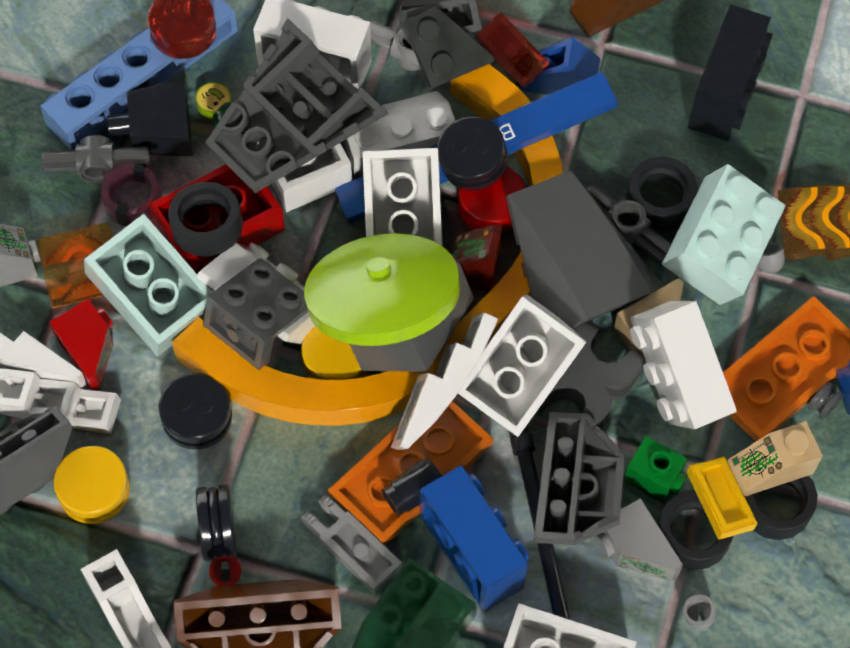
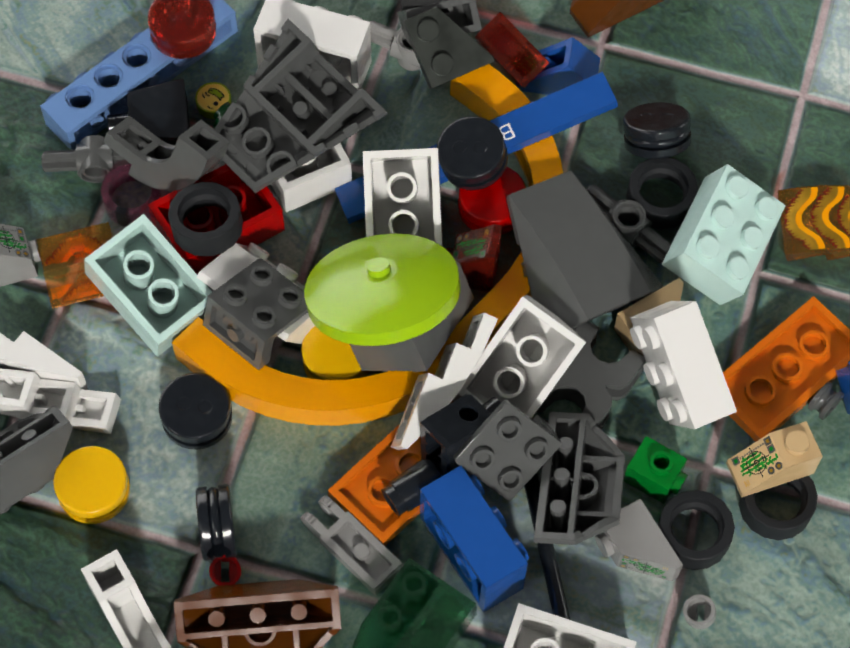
red slope [49,298,113,391] -> none
white slope [342,91,455,179] -> none
yellow tile [686,456,758,540] -> none
black brick [688,4,773,141] -> none
light grey hinge [757,243,785,274] -> none
none -> dark grey arch [103,116,230,191]
none -> black torso [420,394,501,476]
none -> dark grey bracket [453,400,562,502]
none -> black head [623,102,691,159]

